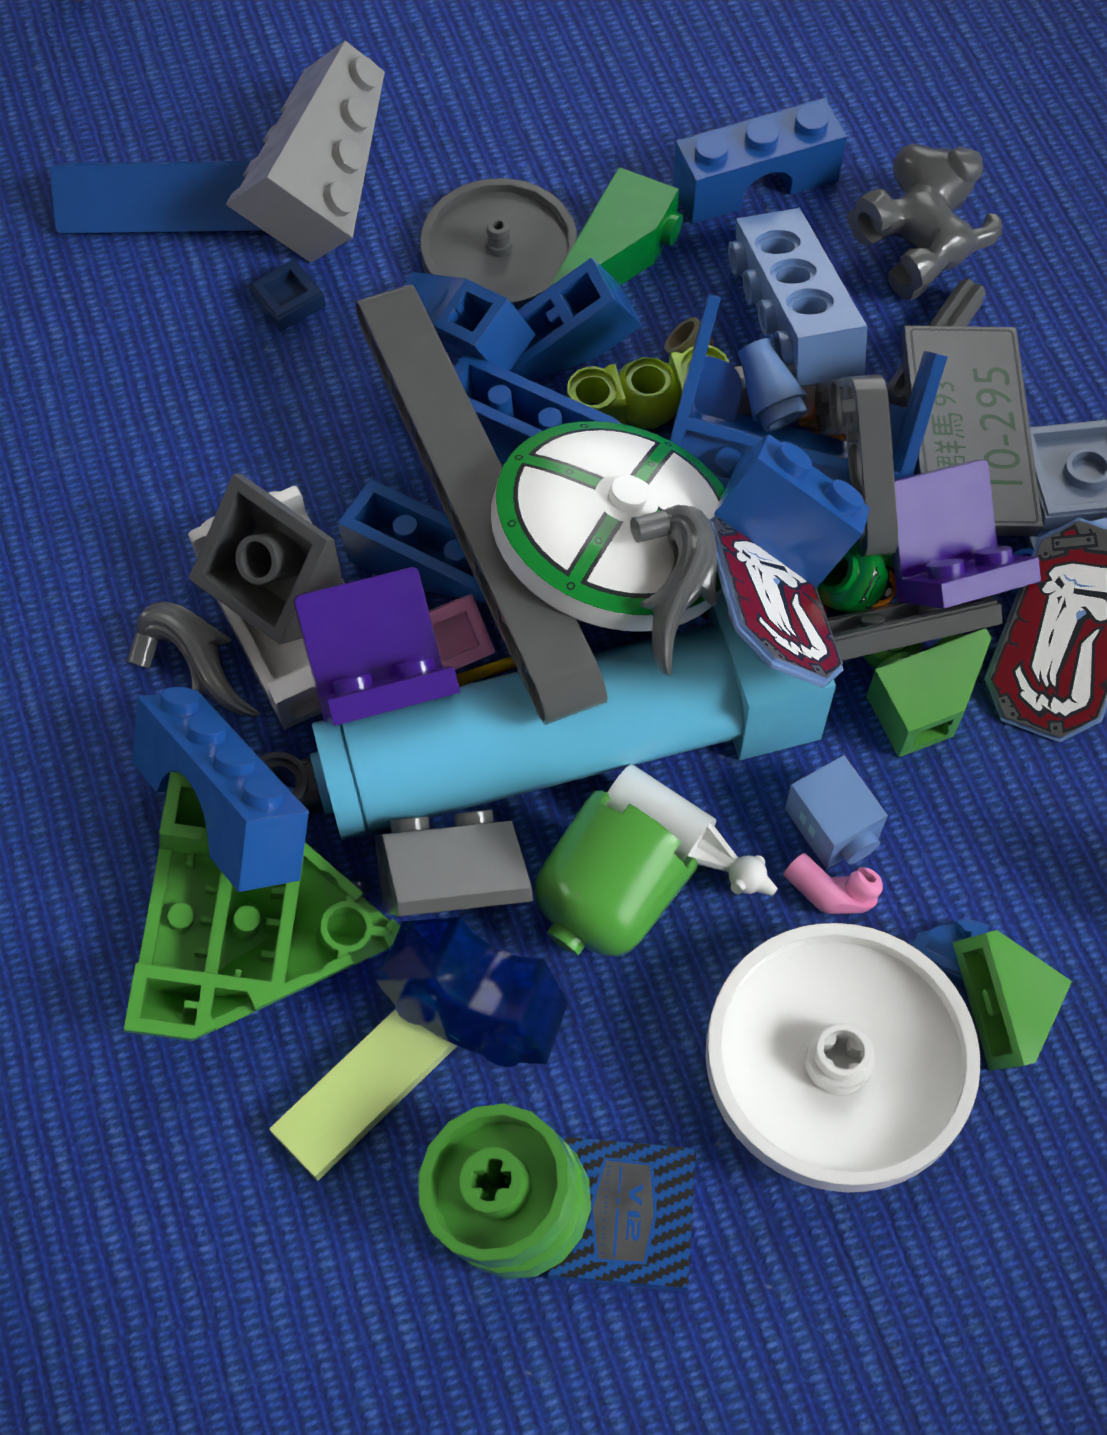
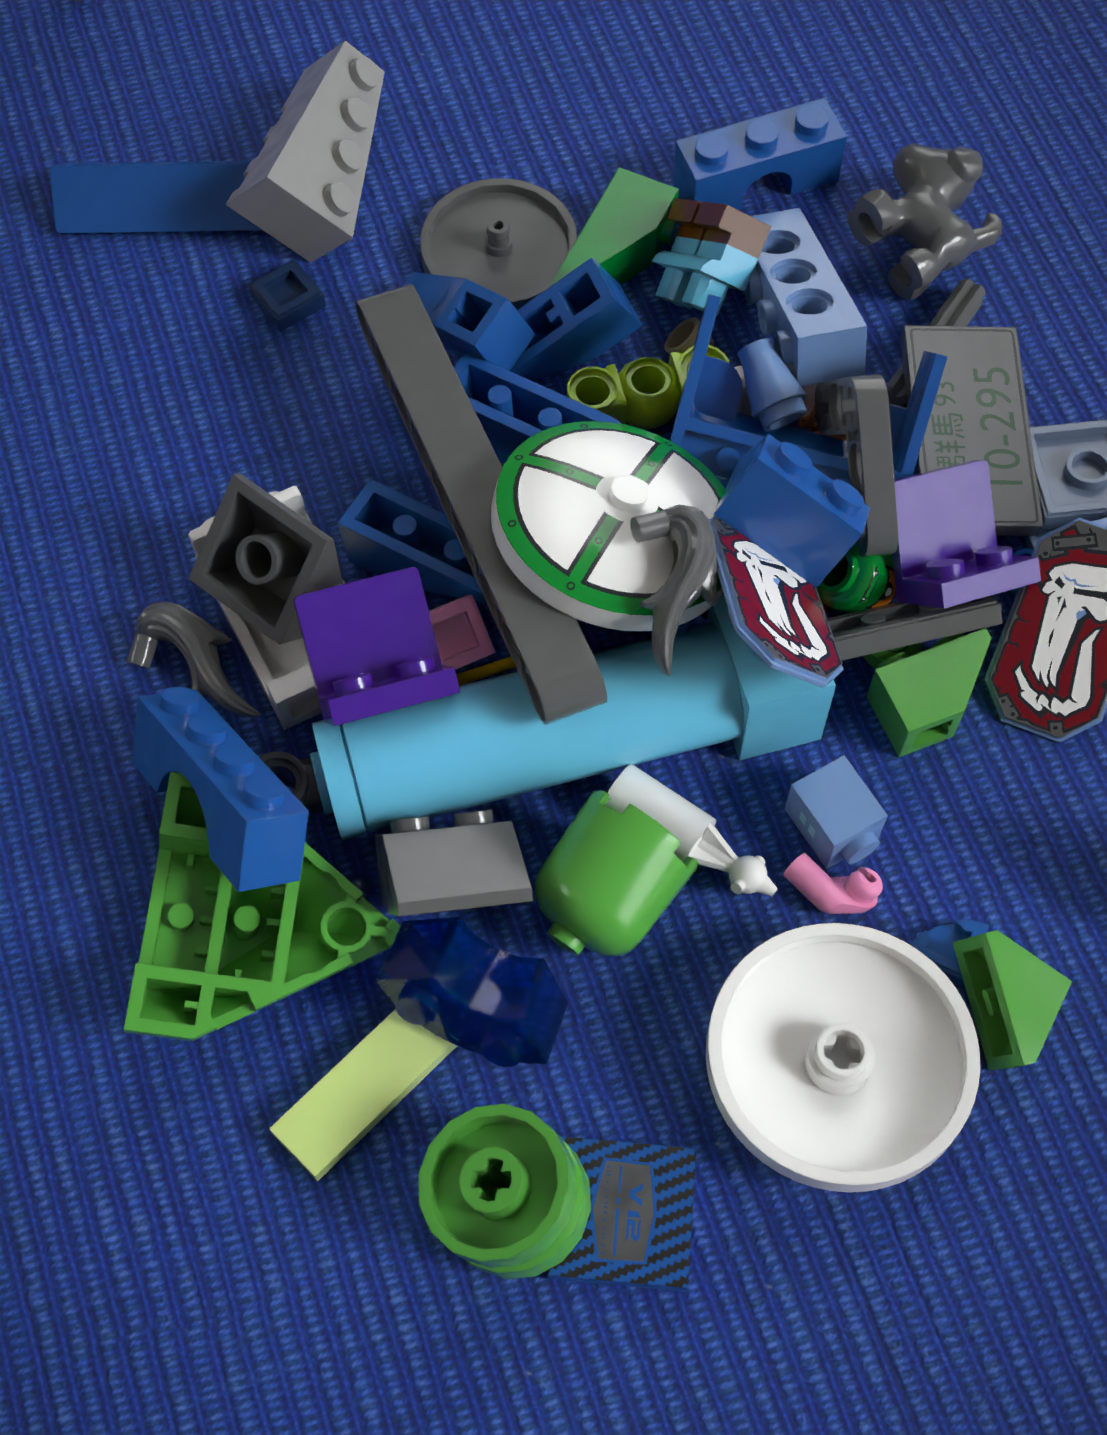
none -> hips [652,198,772,315]

